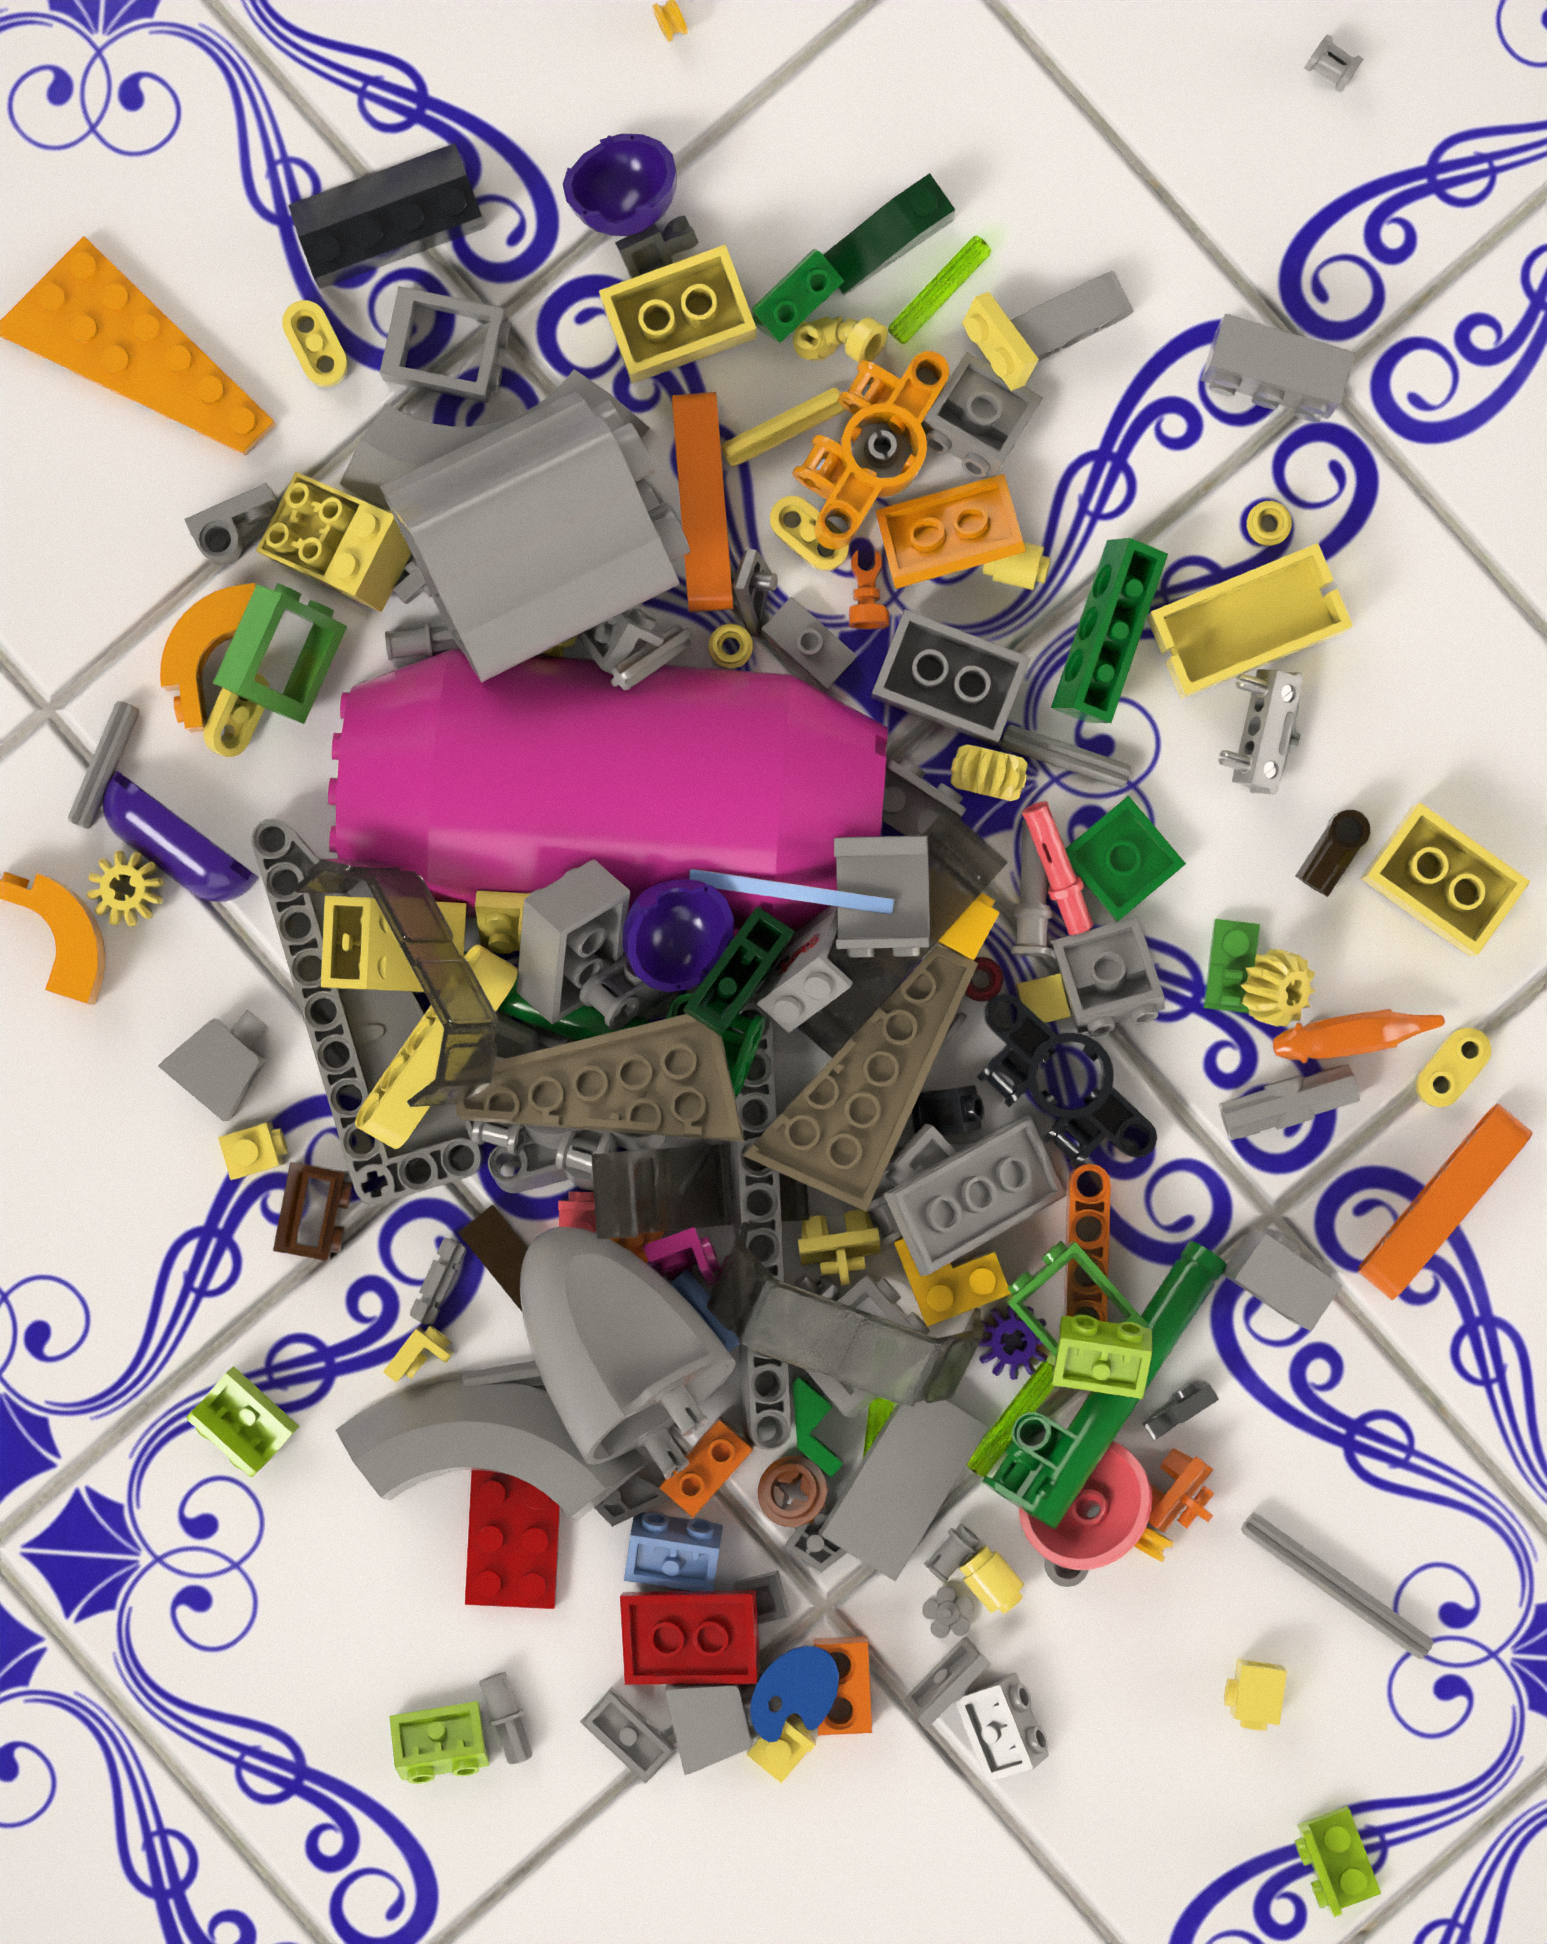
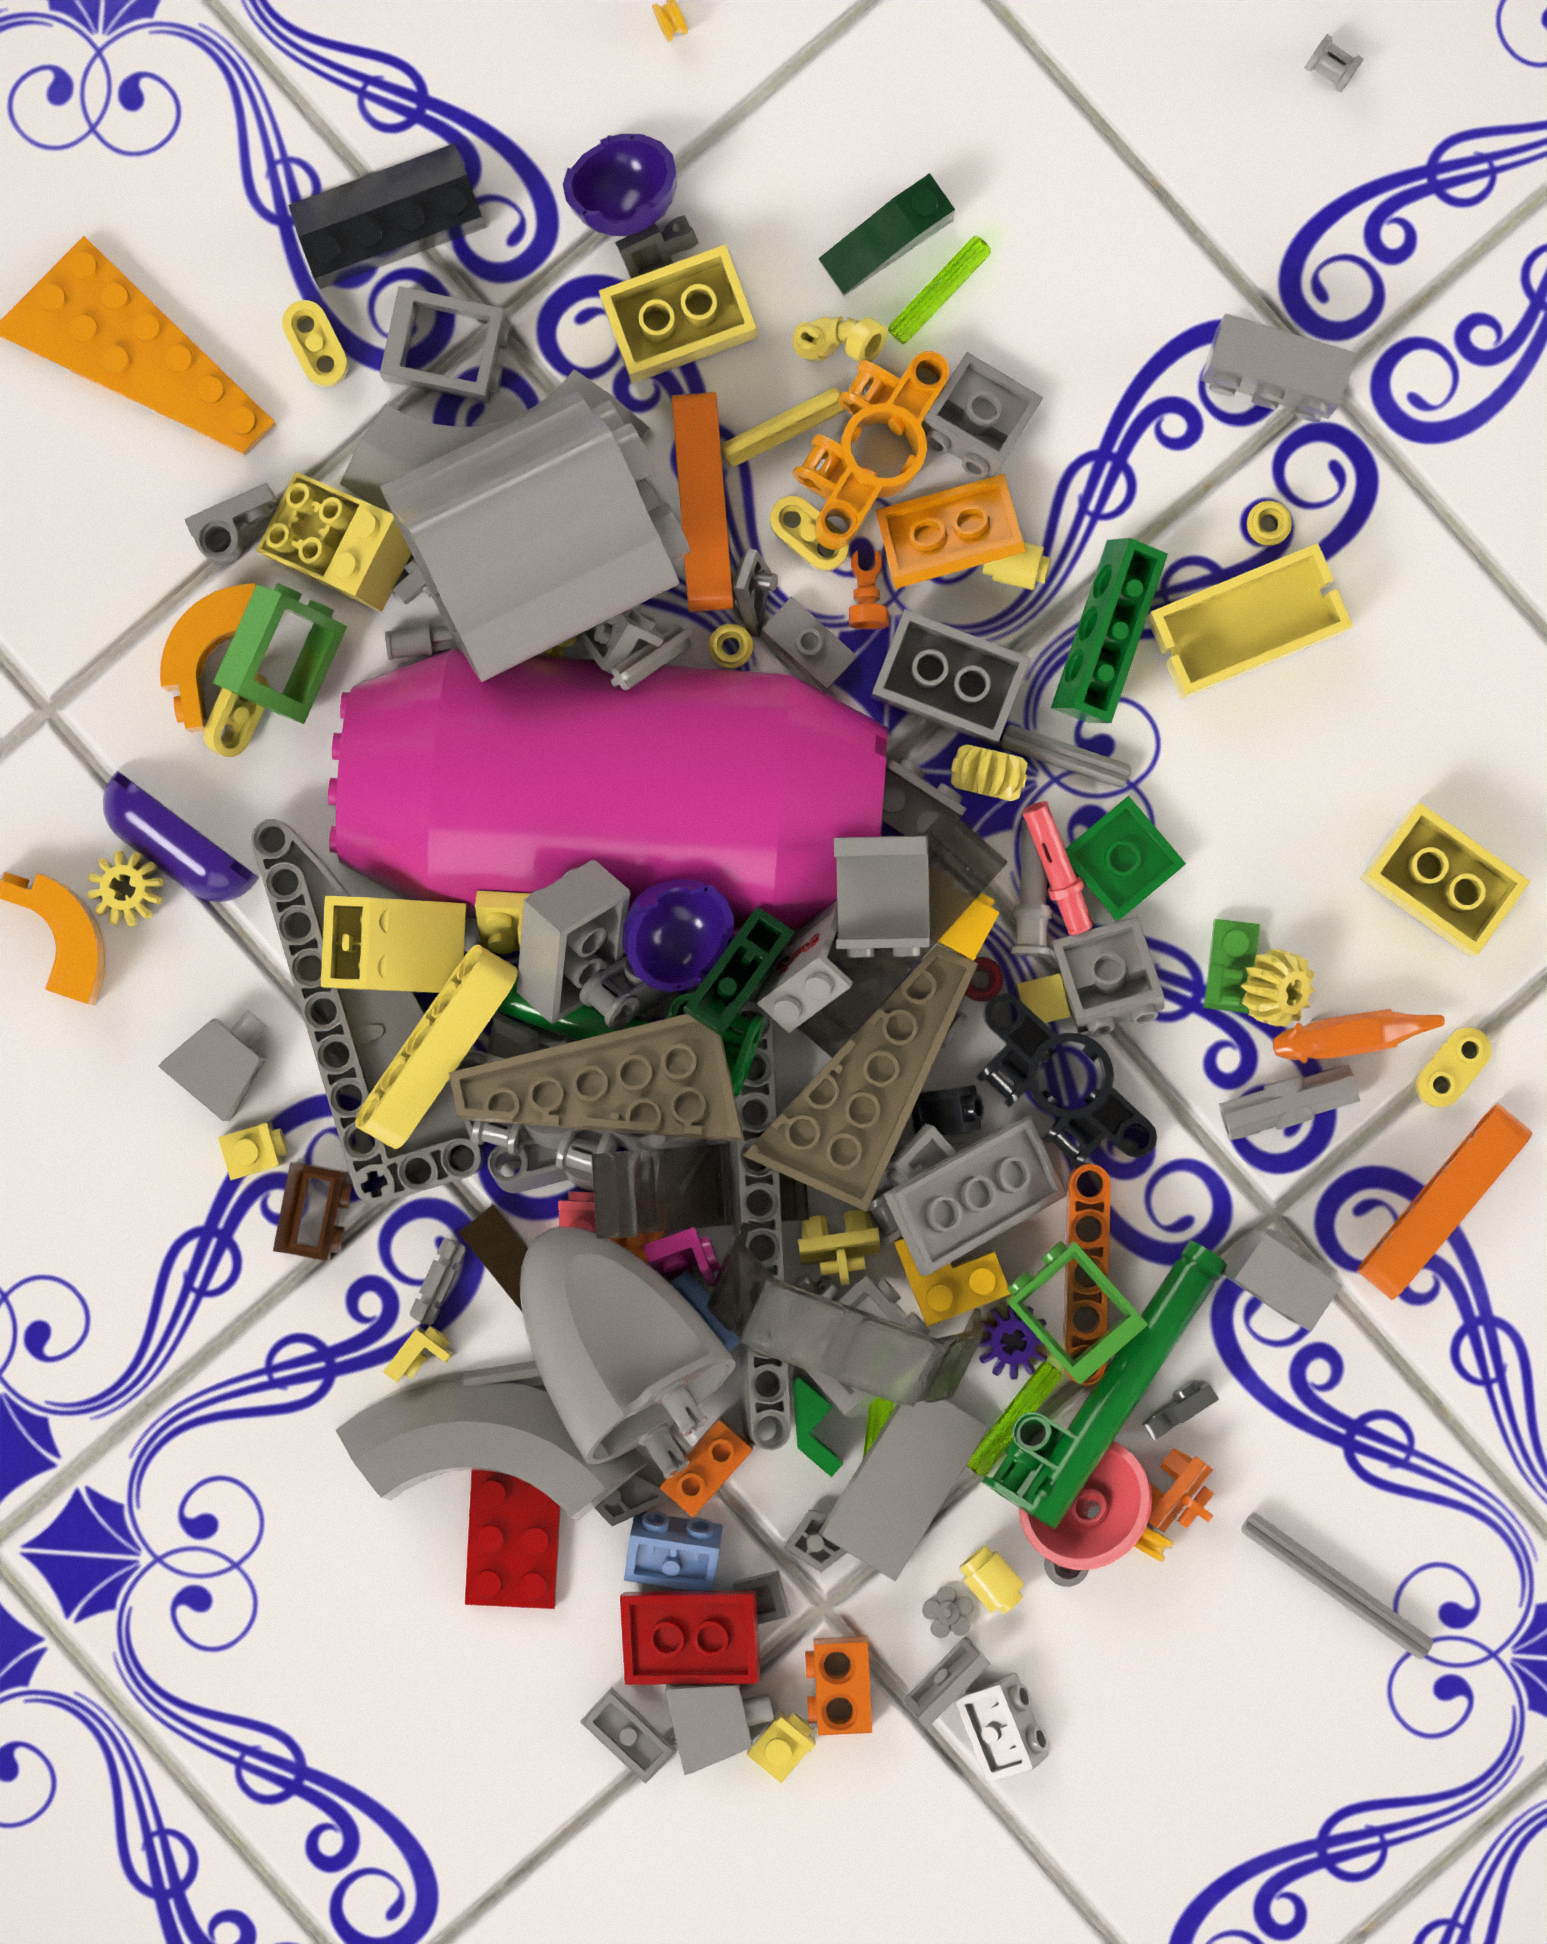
light grey axle [68,701,139,829] -> none
lime bracket [186,1366,300,1477] -> none
clear smoke windscreen [294,859,500,1107] -> none
lime bracket [389,1701,490,1784] -> none
light grey axle [479,1672,533,1764] -> none
light blue sticker [689,869,894,915] -> none
blue piece [750,1645,839,1742] -> none
green bracket [752,249,844,343] -> none
dark orange gear [758,1456,830,1529] -> none
light grey pin [864,430,899,469] -> none
light grey pin [924,1524,981,1583] -> none
light yellow plate [962,291,1039,391] -> none
light grey beam [1010,271,1134,362] -> none
lime bracket [1052,1315,1152,1399] -> none
light grey piece [1218,669,1303,795] -> none
light yellow brick [1224,1659,1287,1731] -> none
lime bracket [1294,1806,1381,1917] -> none
dark brown piece [1295,810,1370,897] -> none

